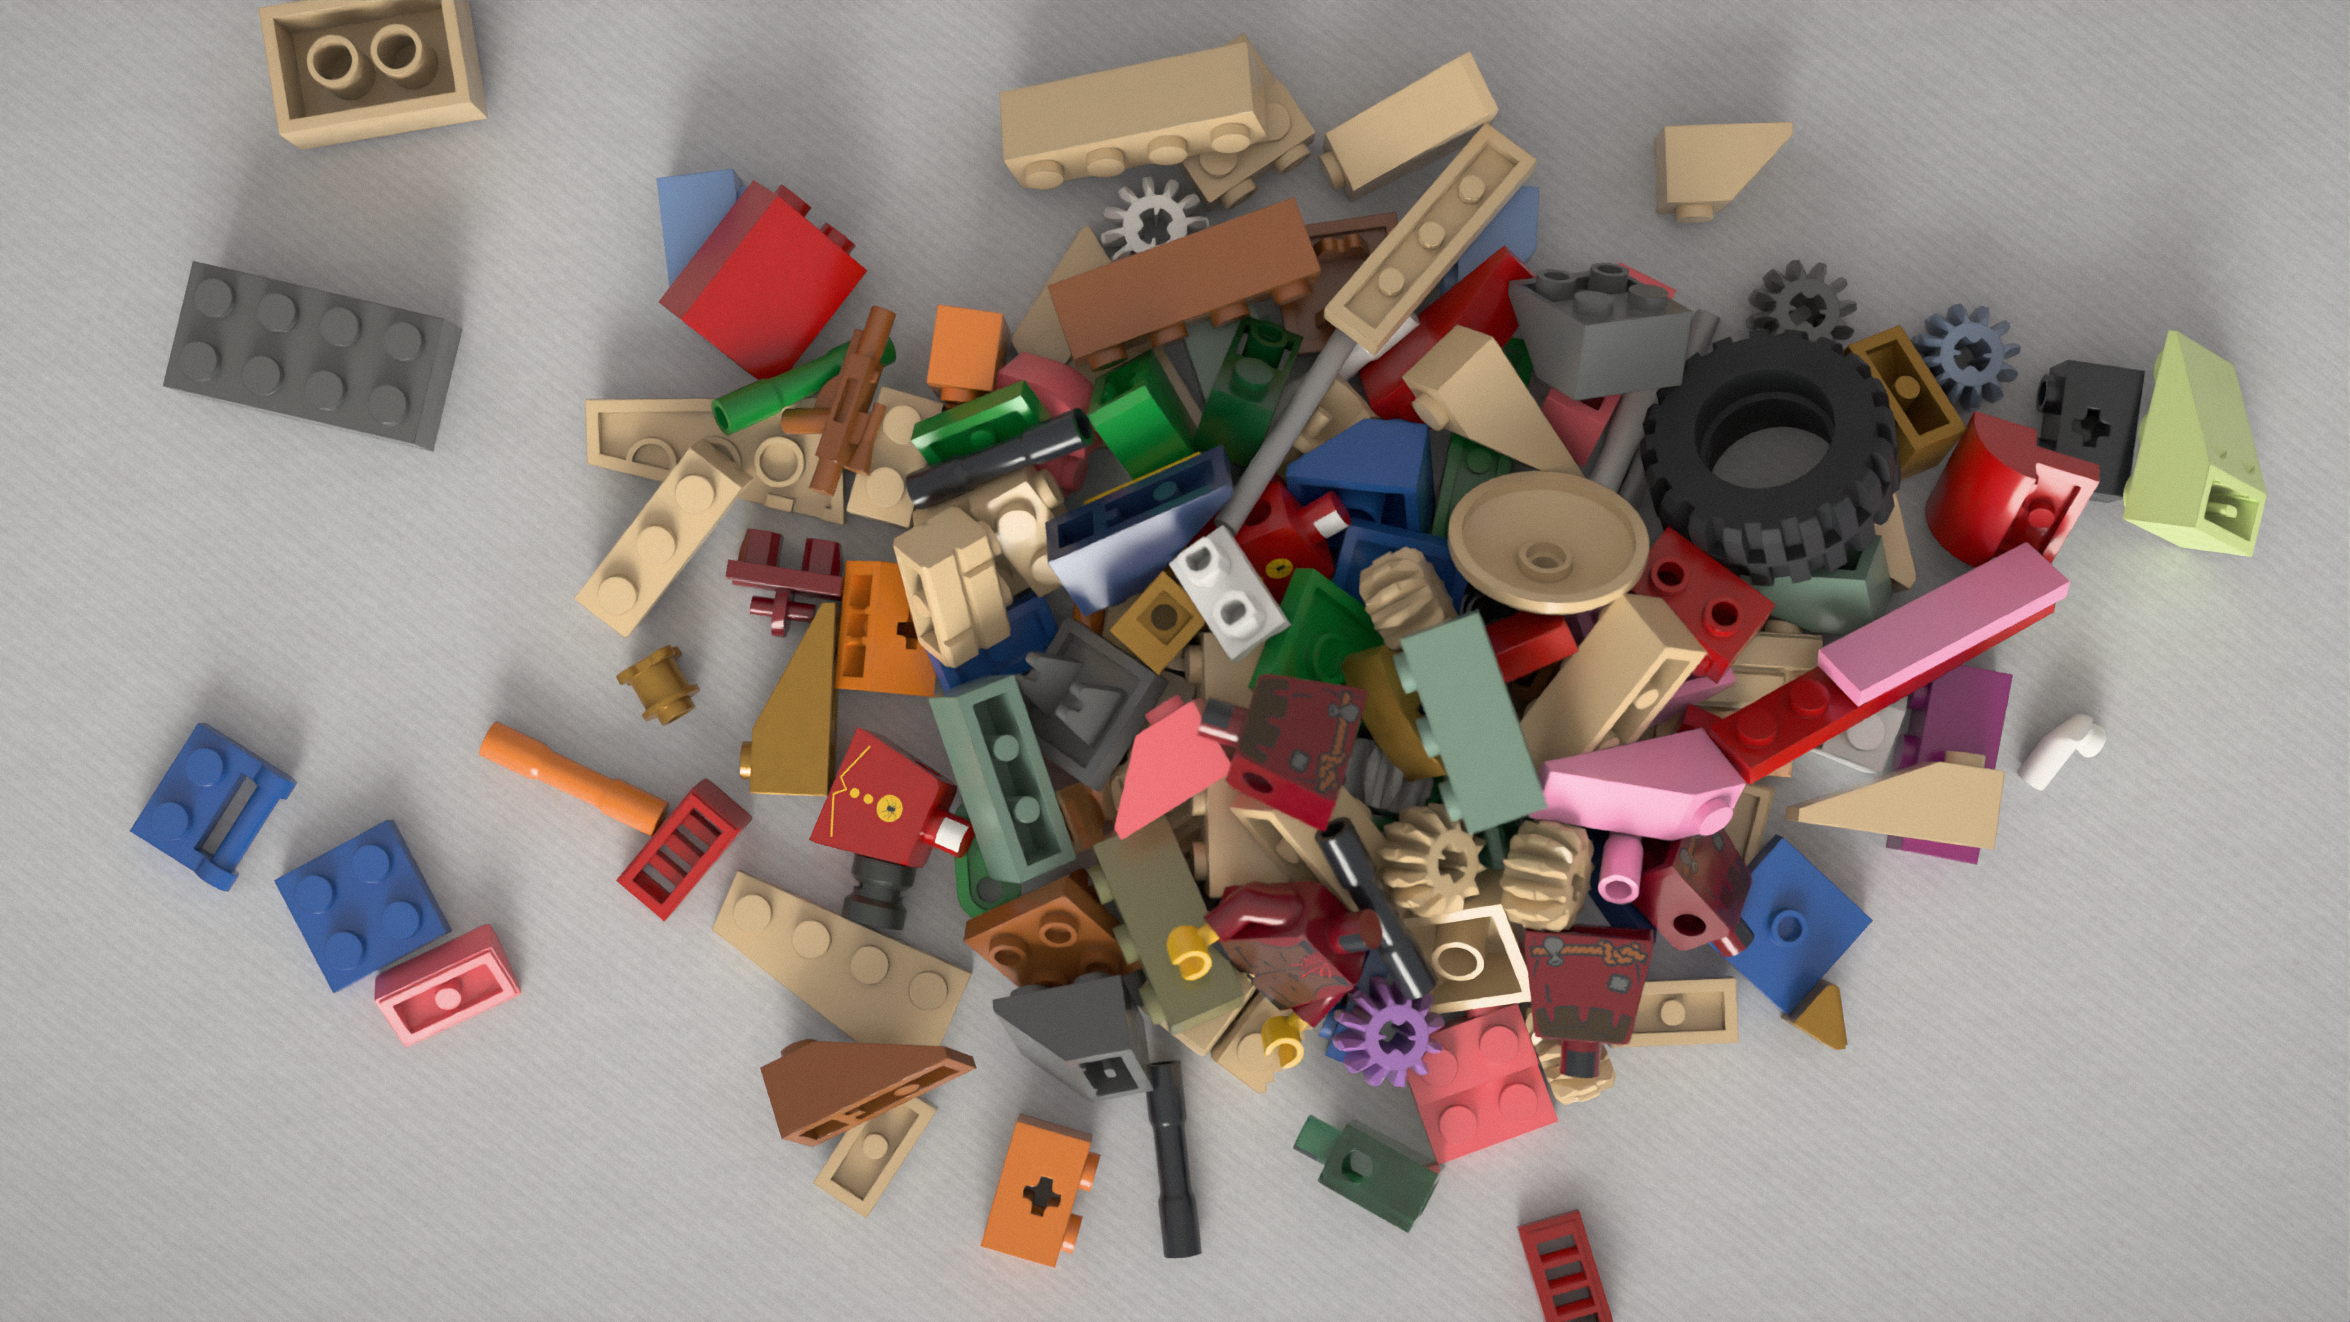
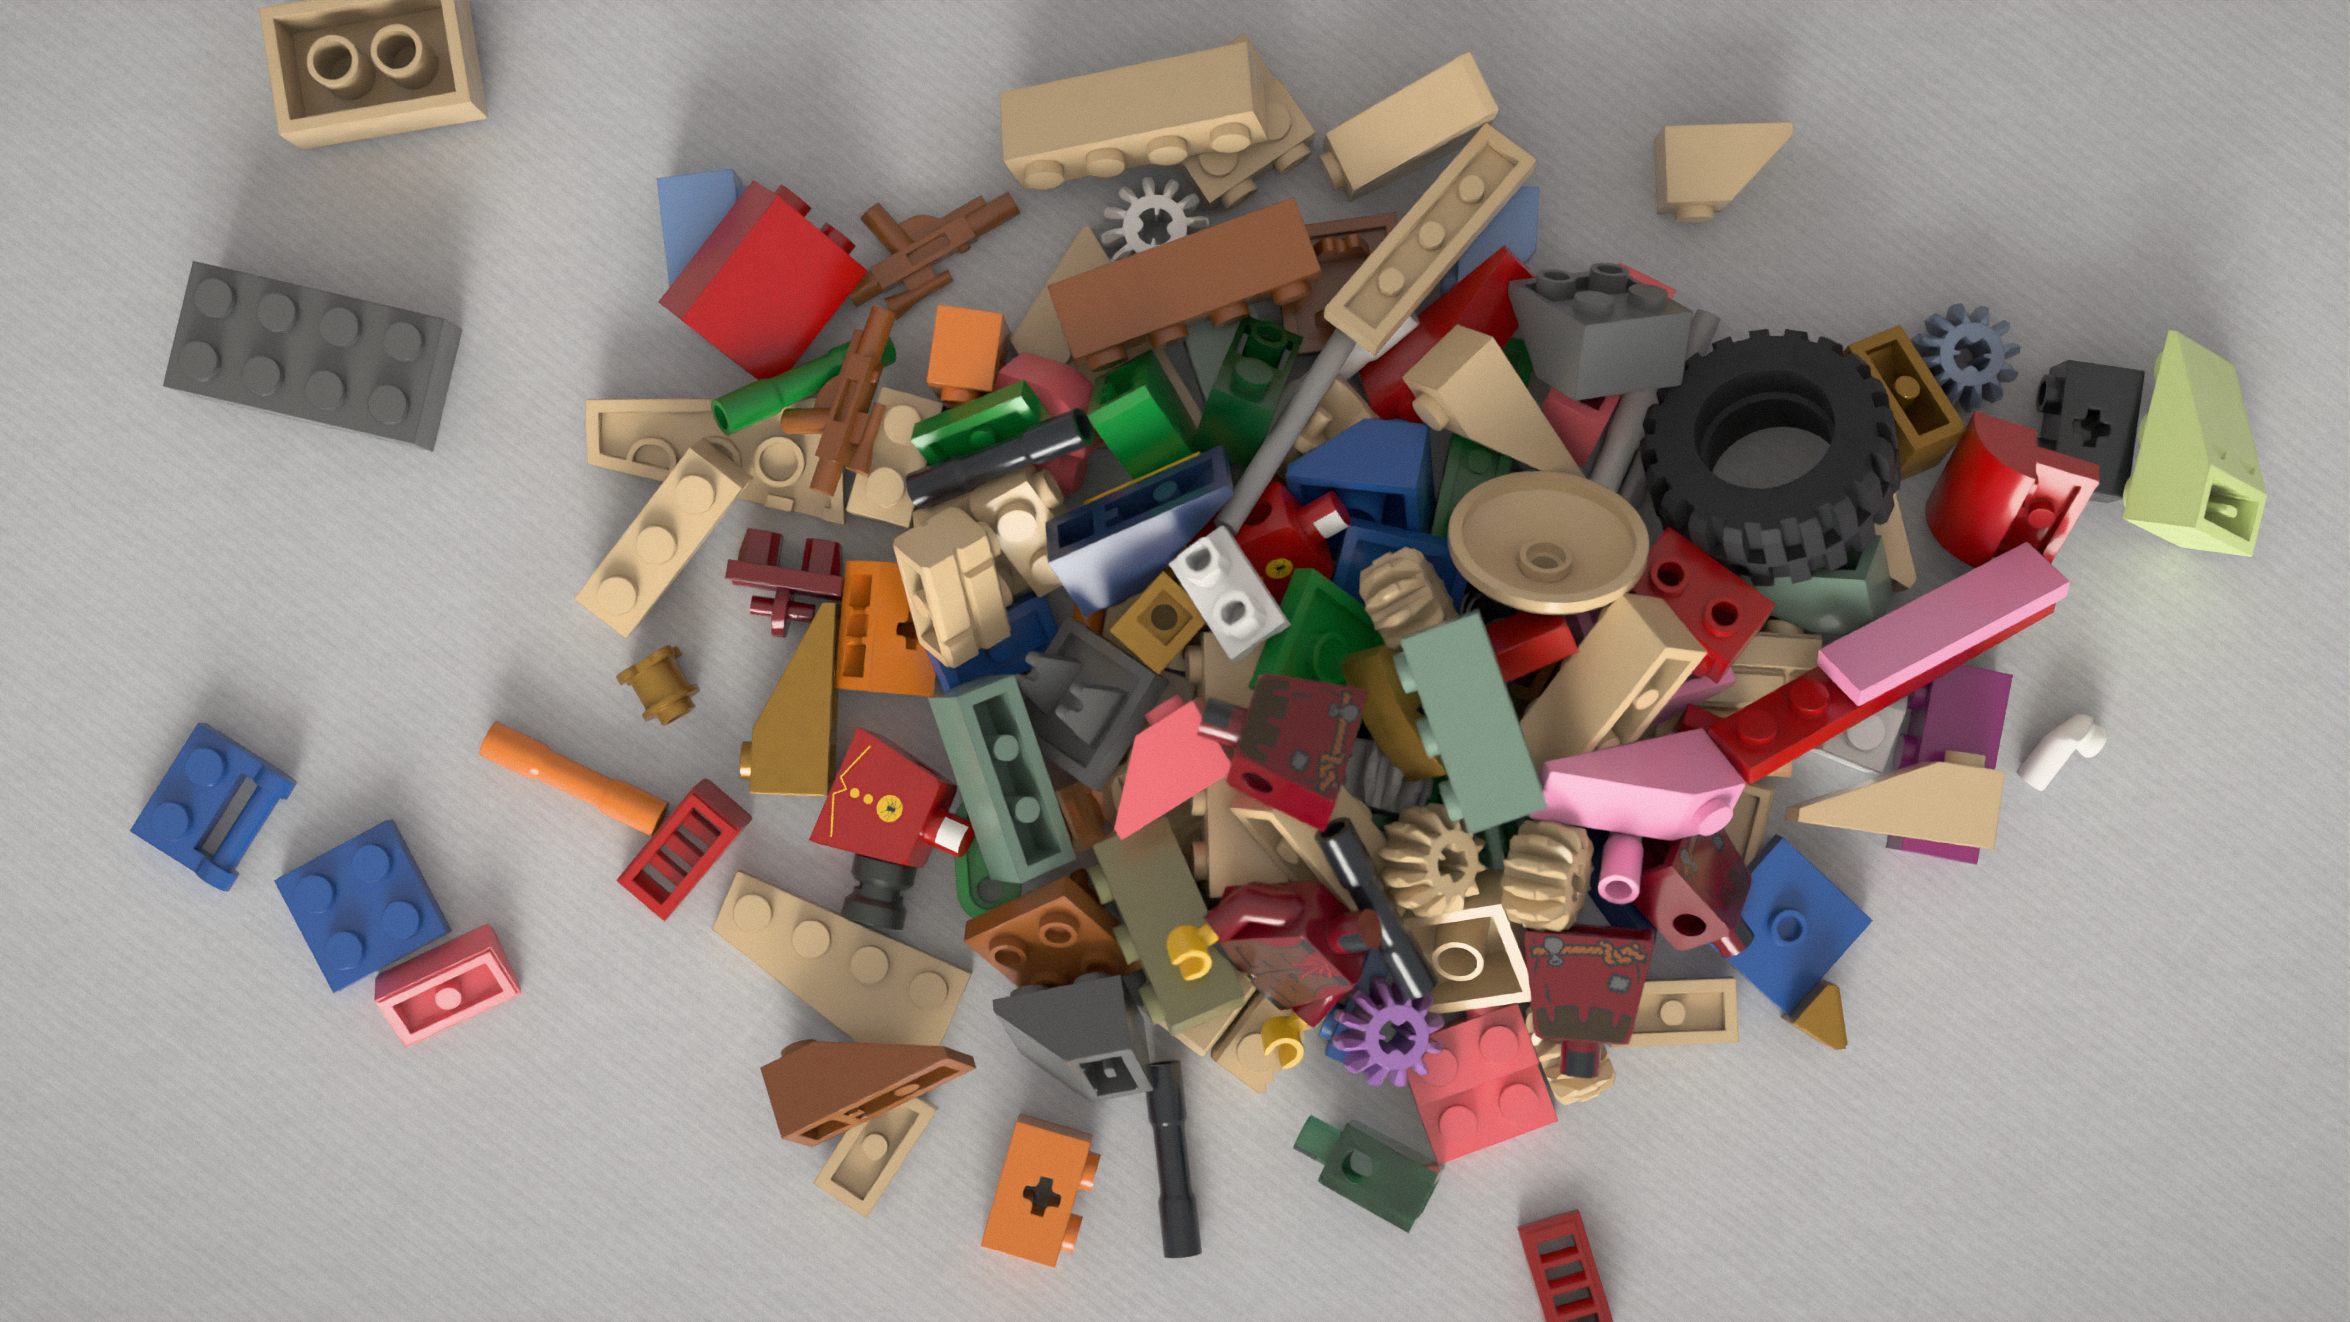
dark grey gear [1745,260,1857,342] -> none
none -> dark orange piece [849,192,1021,320]

